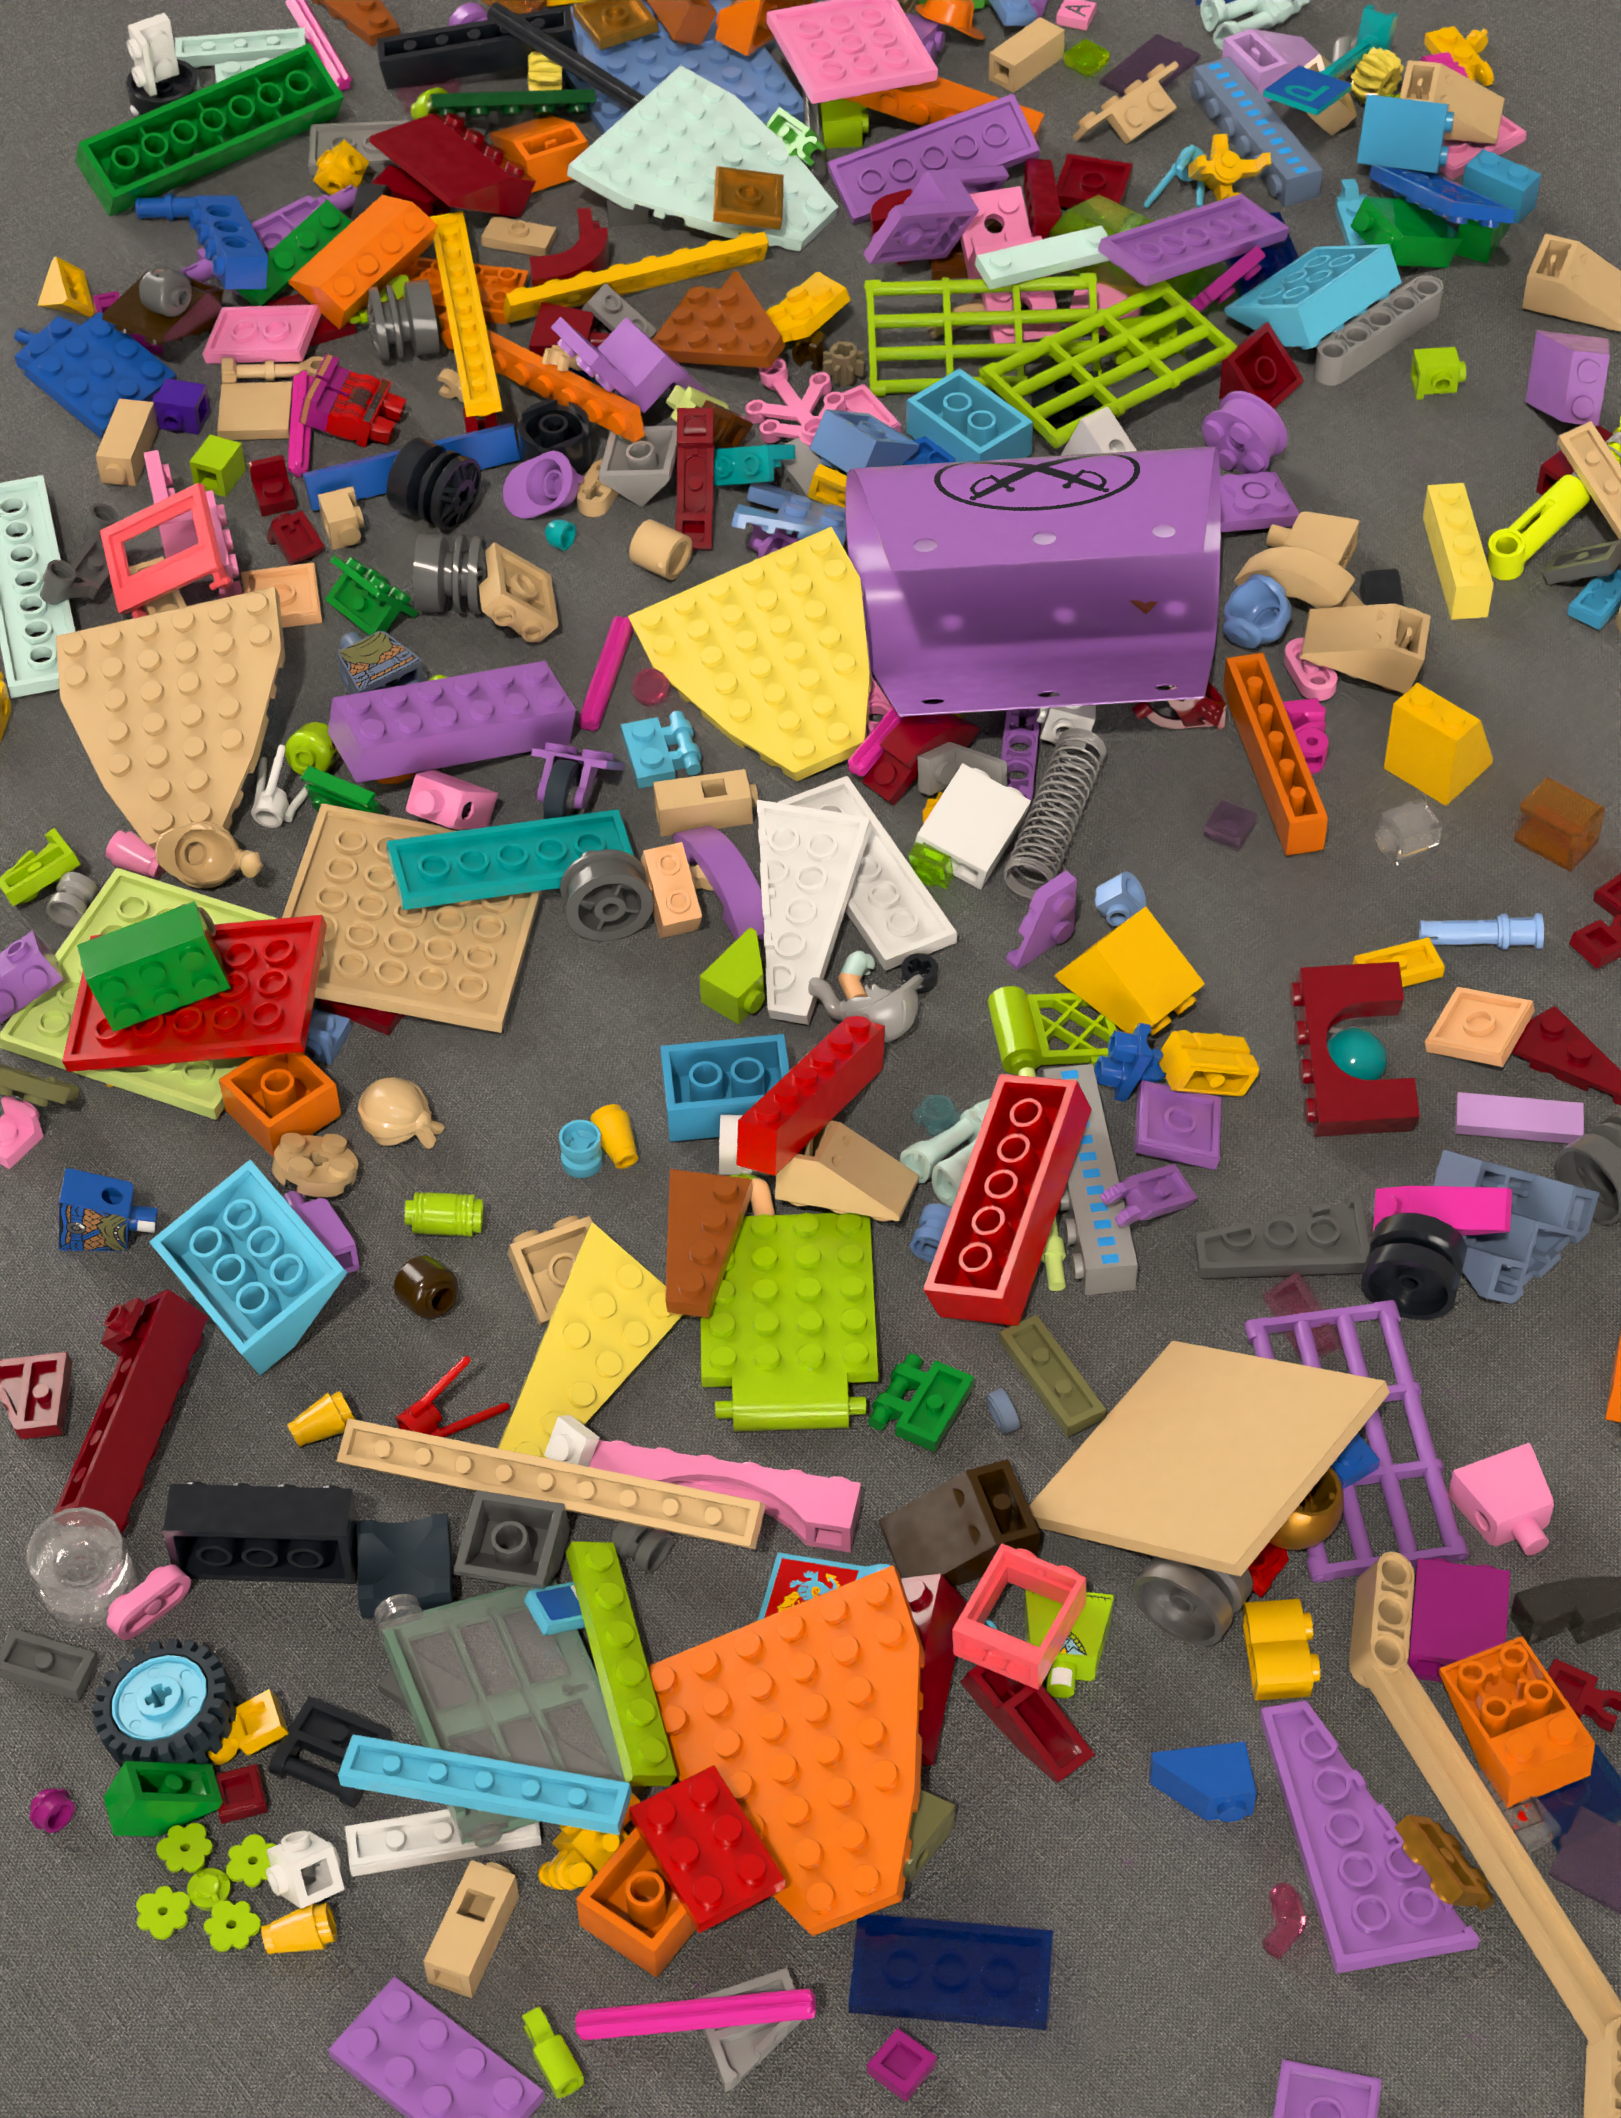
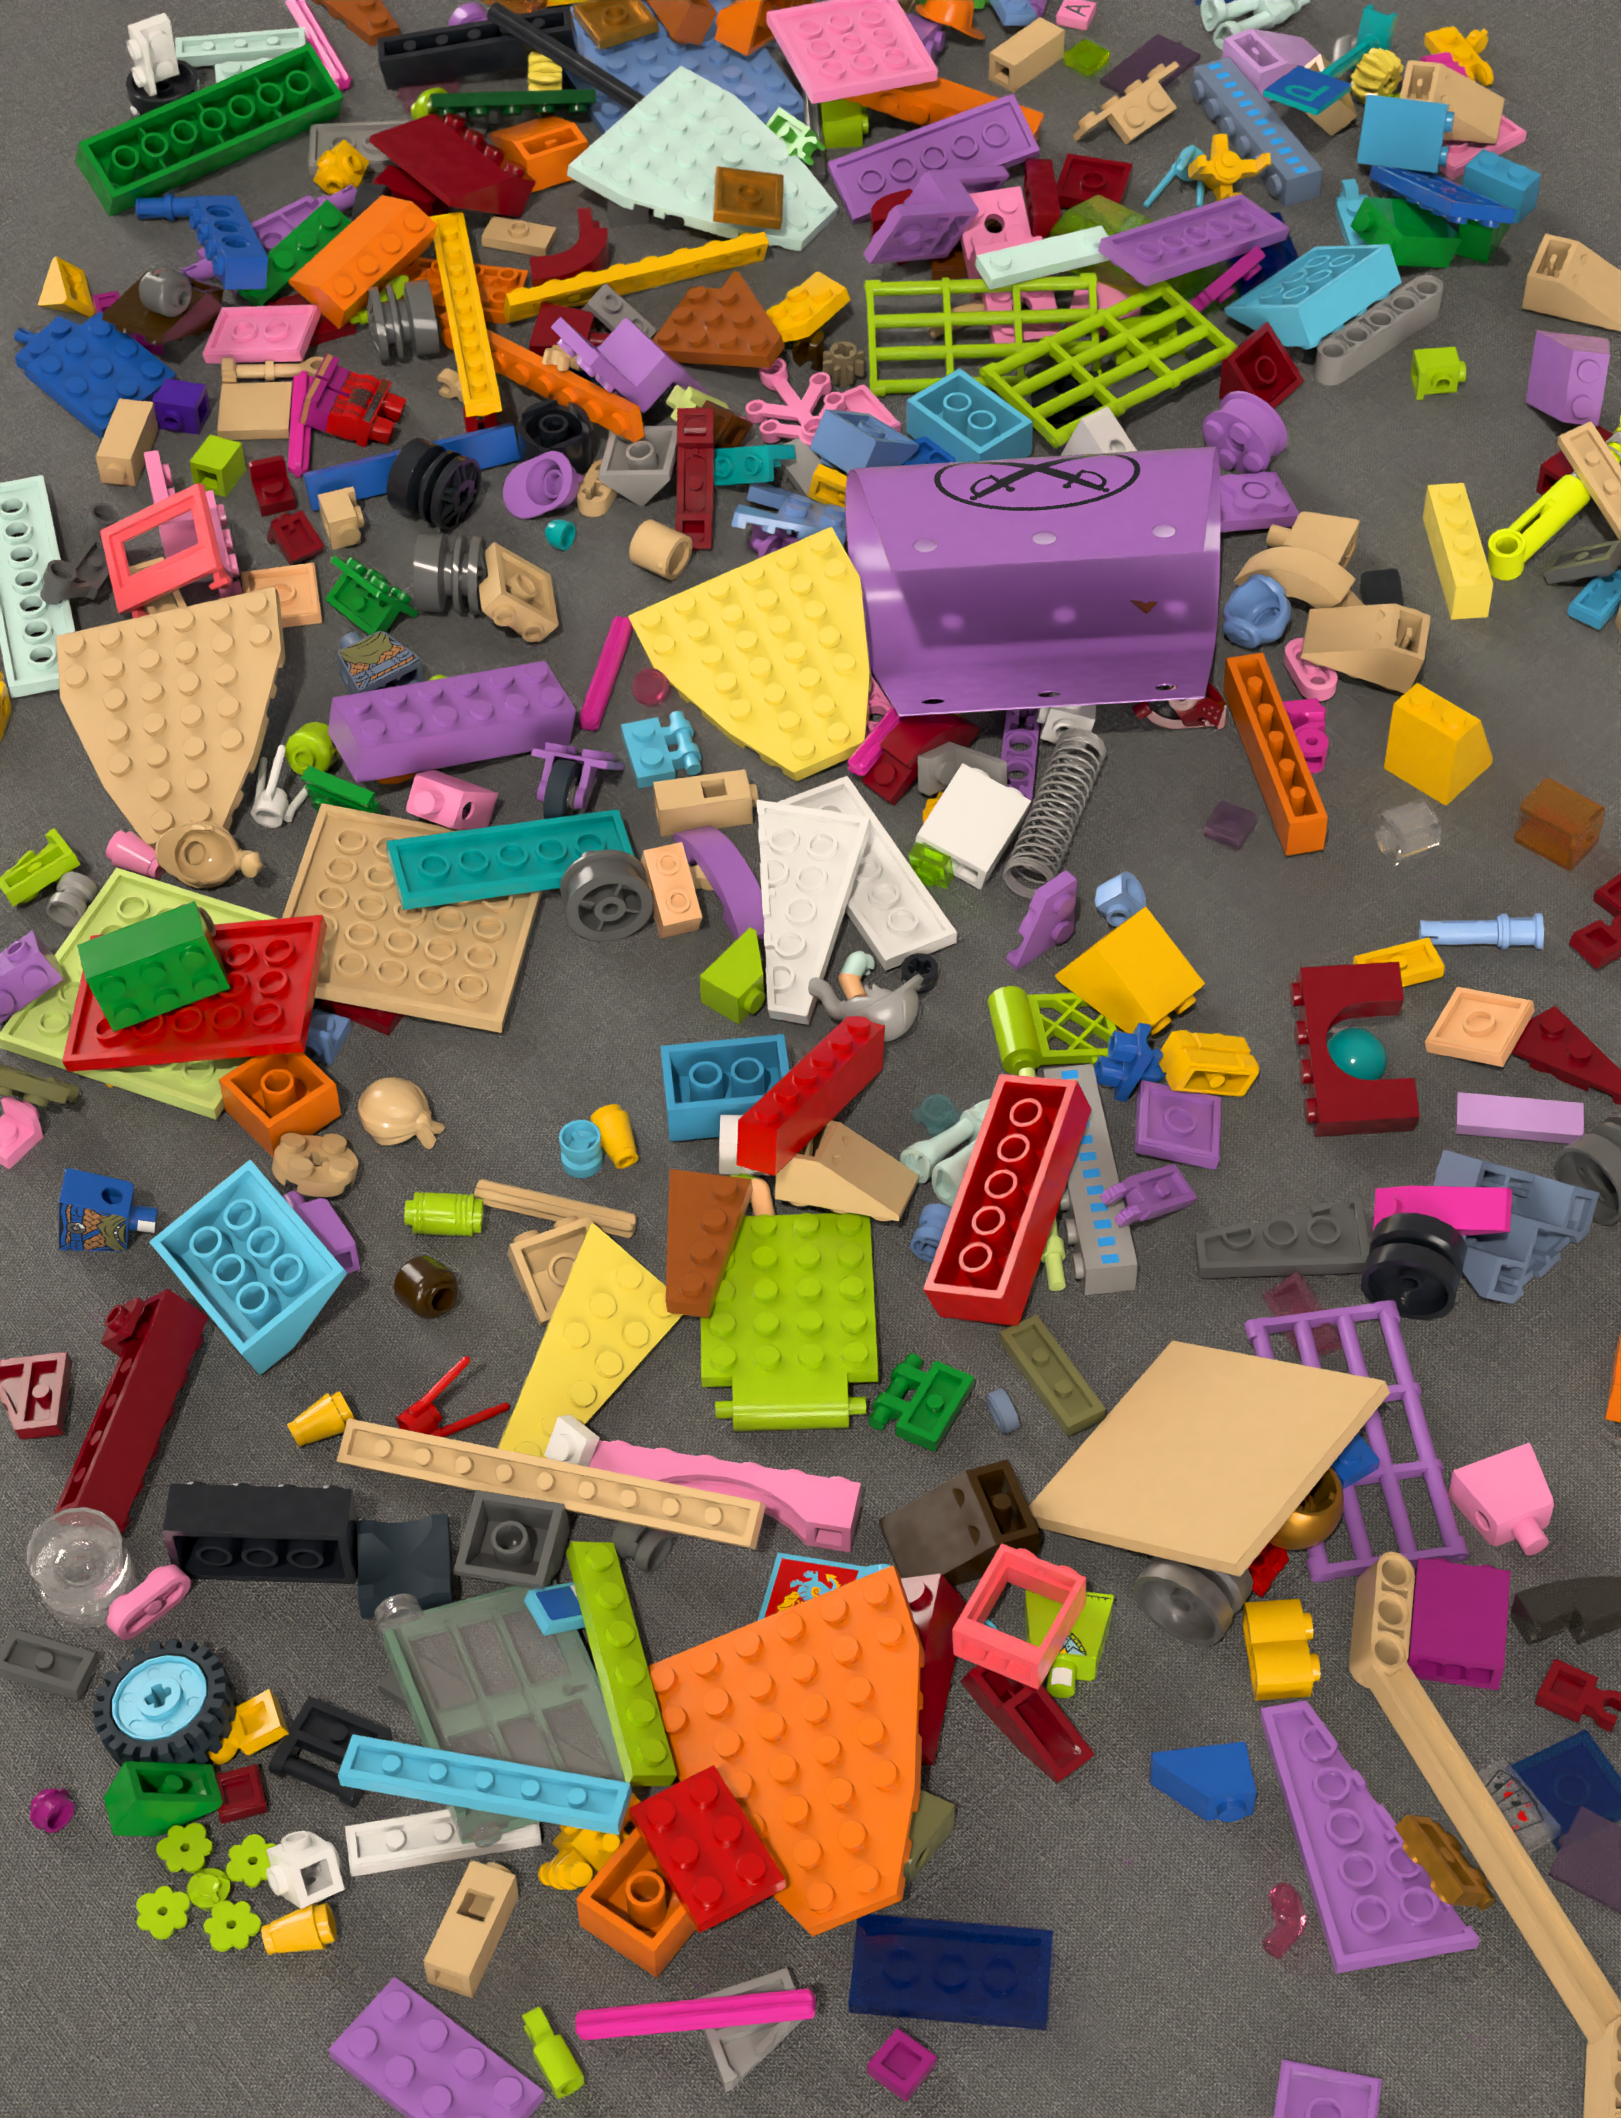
orange slope [1439,1636,1595,1809] -> none
none -> tan axle [474,1179,637,1238]

